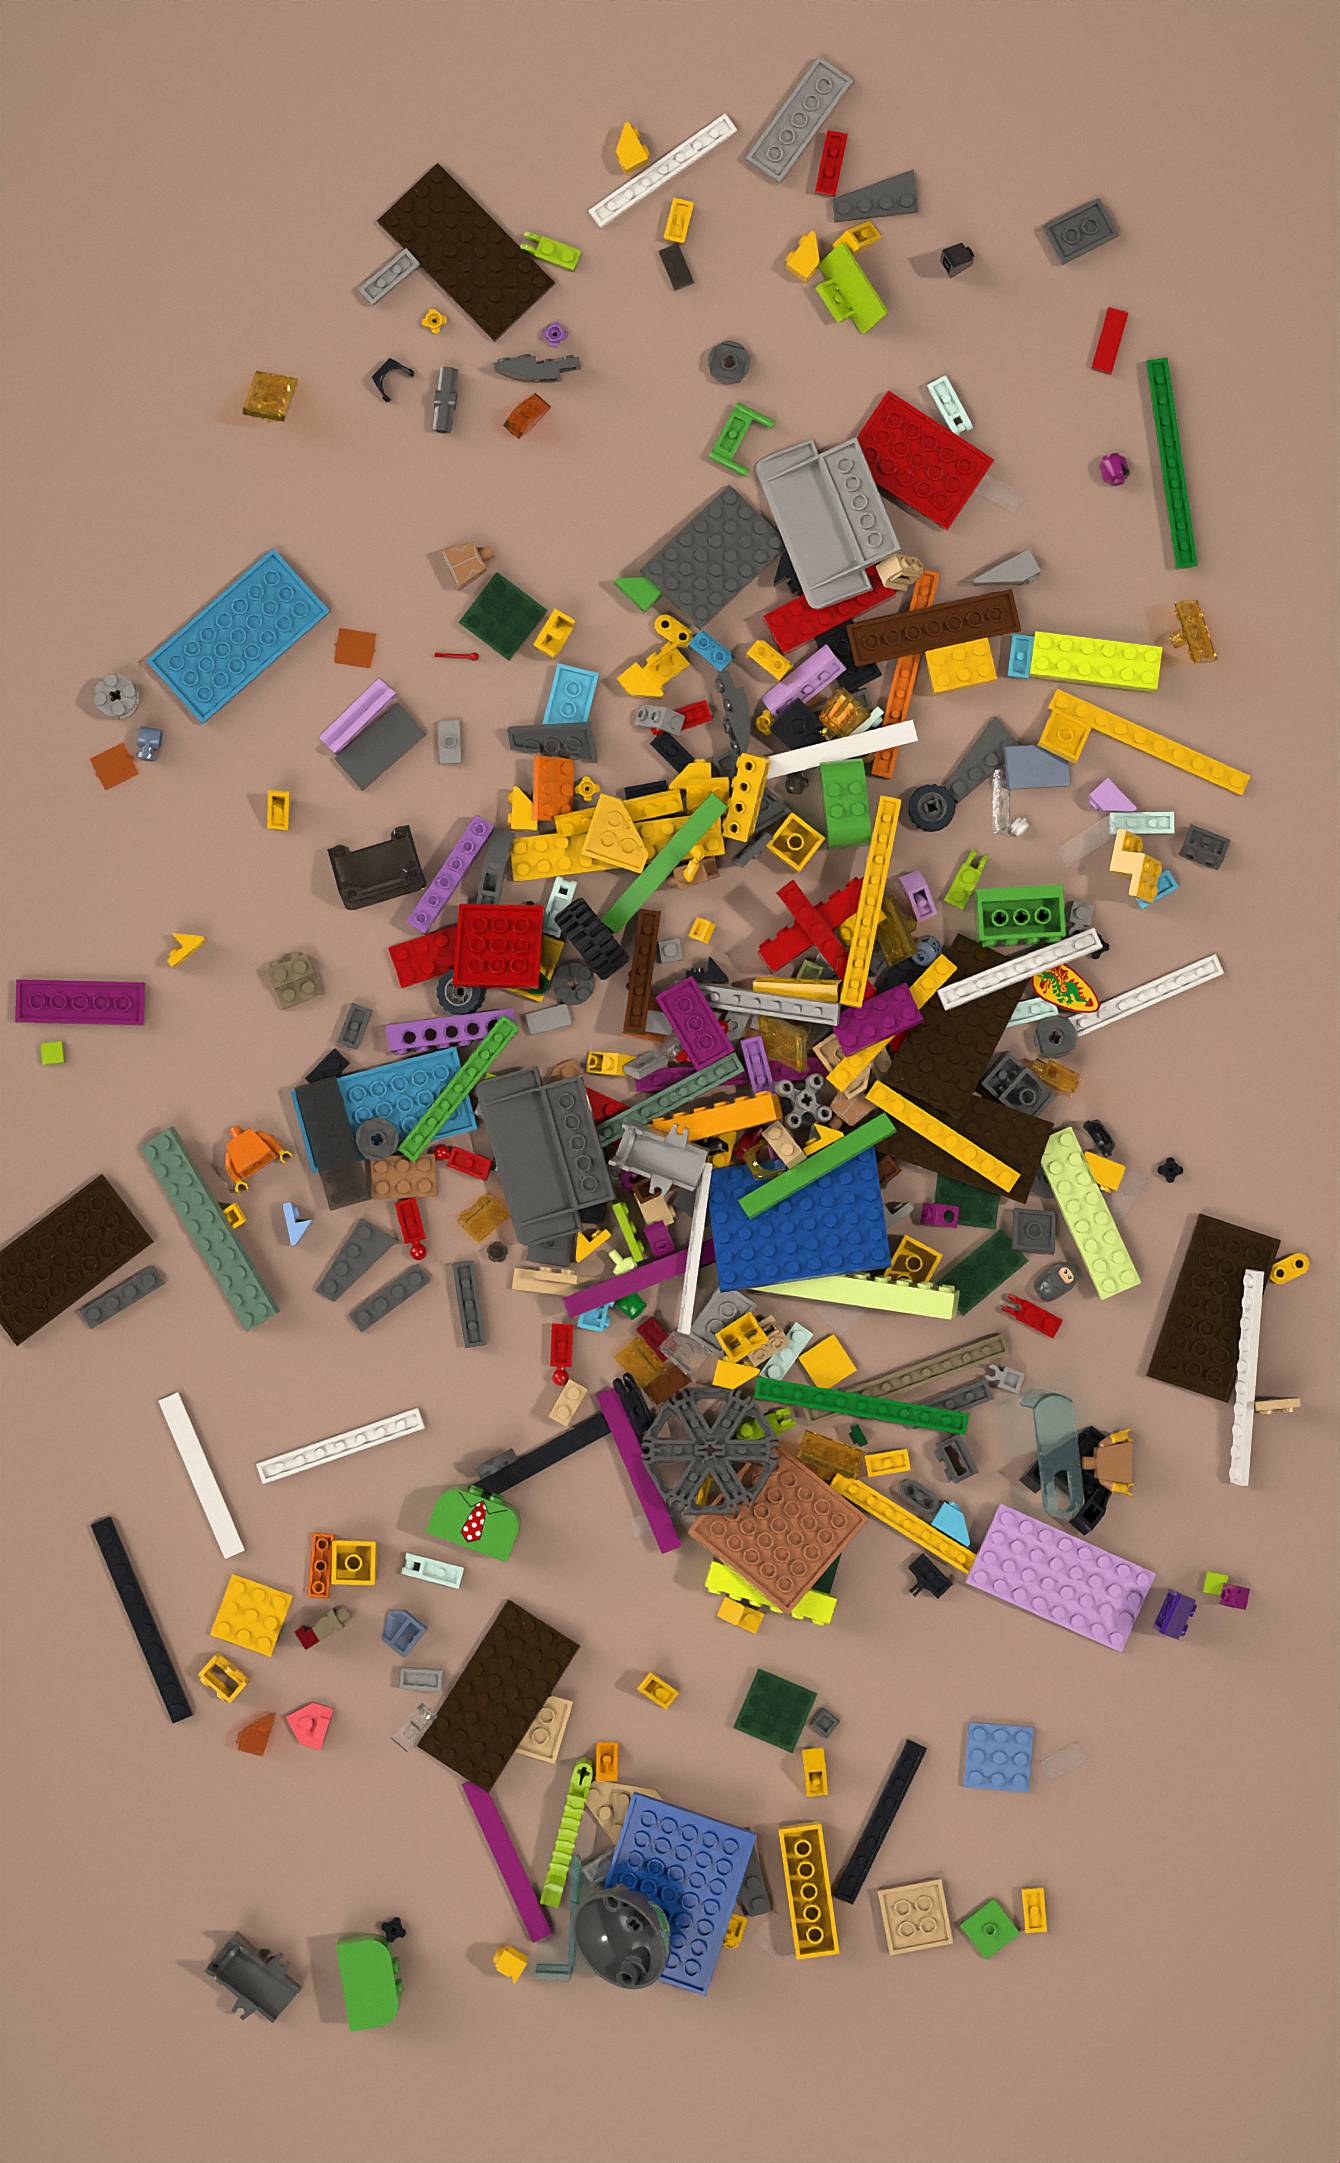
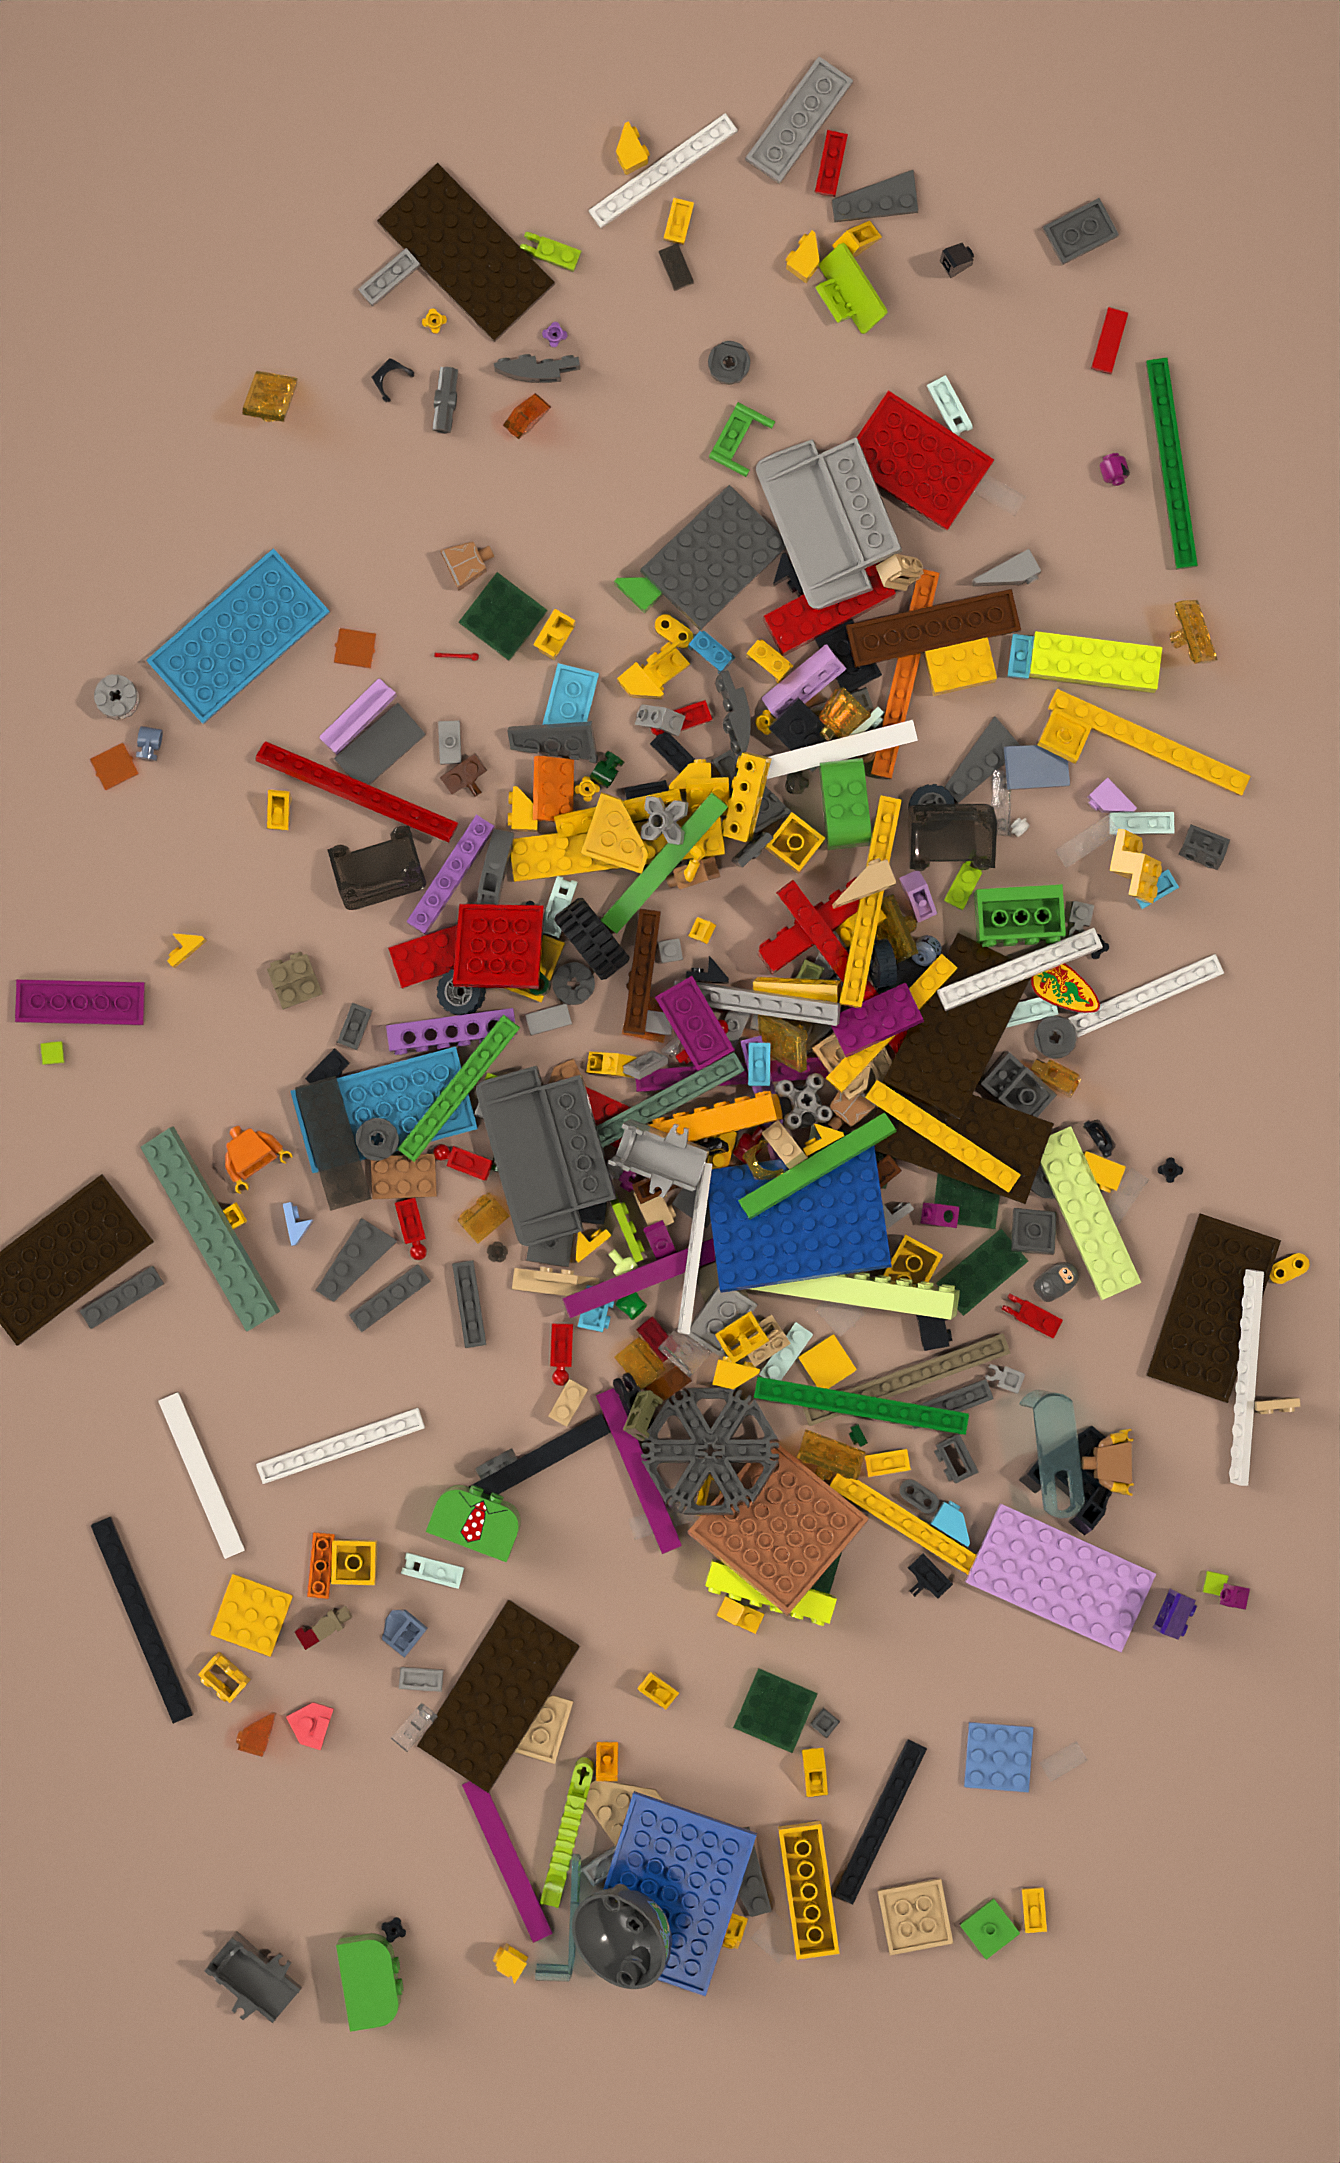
lime hinge [736,1408,796,1440] -> none
none -> red plate [255,741,458,843]
none -> reddish brown plate [440,753,487,797]
none -> dark green piece [590,751,625,789]
none -> olive hinge [623,1390,663,1441]
none -> light grey plant [641,796,689,845]
none -> medium azure plate [748,1043,770,1086]
none -> tan slope [832,858,896,909]
none -> black wheel [868,939,897,988]
none -> clear smoke windscreen [908,804,997,871]
none -> black brick [916,1314,953,1351]

